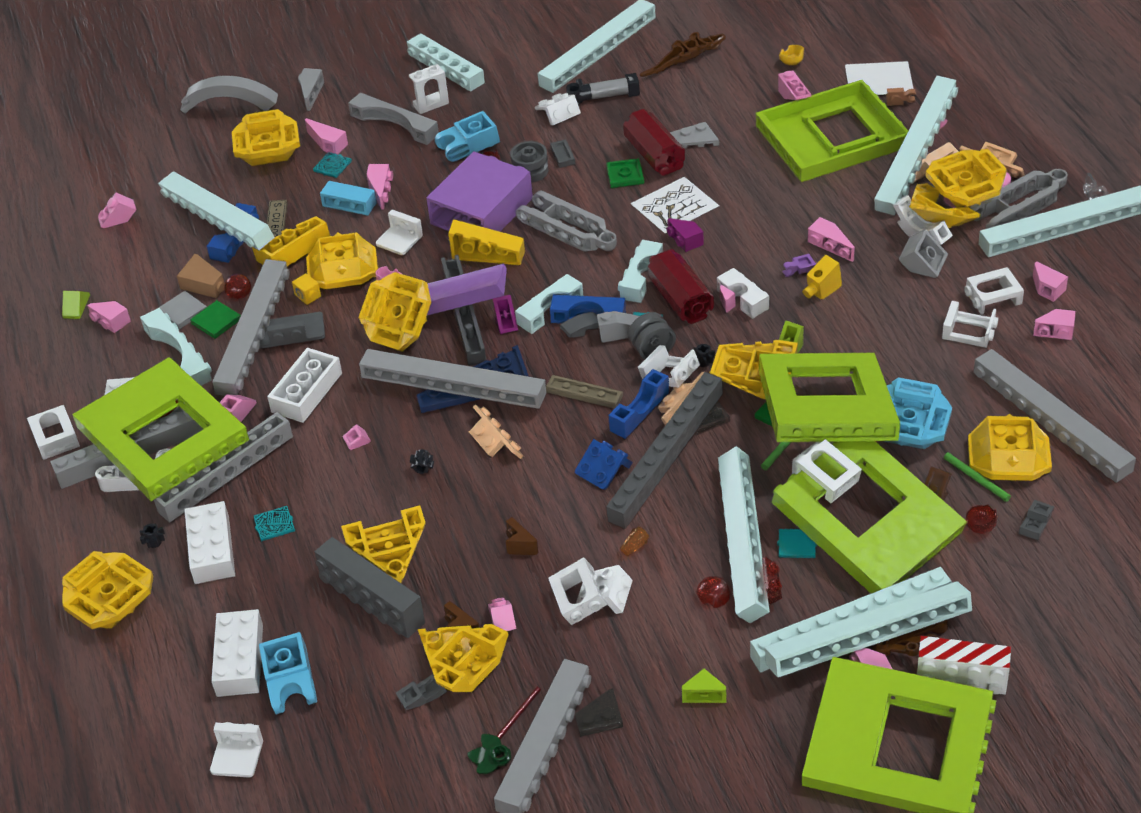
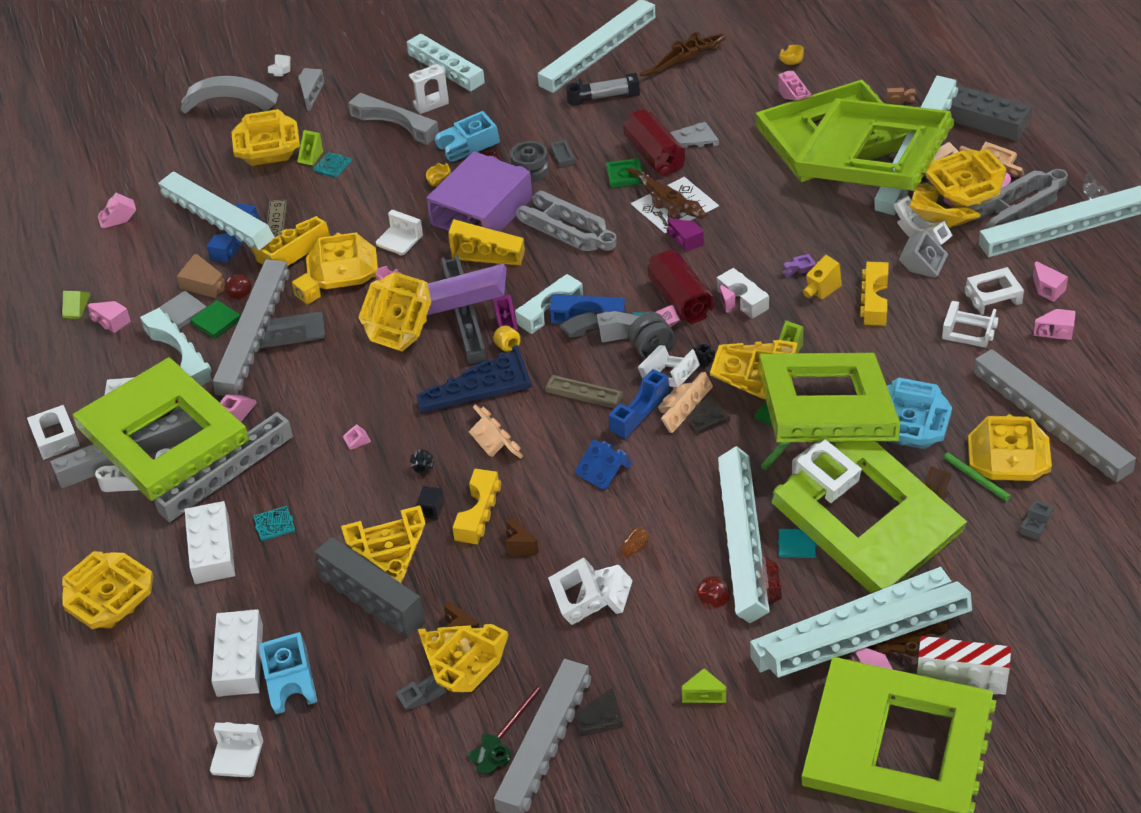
black gear [139,523,165,548] -> none
white brick [267,348,342,423] -> none
bright pink slope [305,118,348,155] -> none
medium azure brick [320,181,377,215] -> none
light grey brick [359,349,546,409] -> none
bright pink slope [367,164,393,210] -> none
bright pink slope [488,598,516,631] -> none
white bracket [535,93,581,125] -> none
dark grey brick [606,372,723,529] -> none
light aqua arch [618,240,663,303] -> none
bright pink slope [808,217,855,262] -> none
white sticker [845,61,913,95] -> none
clear red hair [966,504,997,534] -> none
none -> white bracket [268,54,291,76]
none -> lime slope [297,130,324,166]
none -> black brick [416,486,444,520]
none -> yellow hair [426,162,451,187]
none -> yellow arch [453,469,501,544]
none -> yellow head [493,326,521,352]
none -> reddish brown animal [627,168,707,219]
none -> bright pink slope [656,305,680,327]
none -> lime panel [795,98,954,191]
none -> yellow arch [860,262,889,326]
none -> dark grey brick [925,84,1032,141]

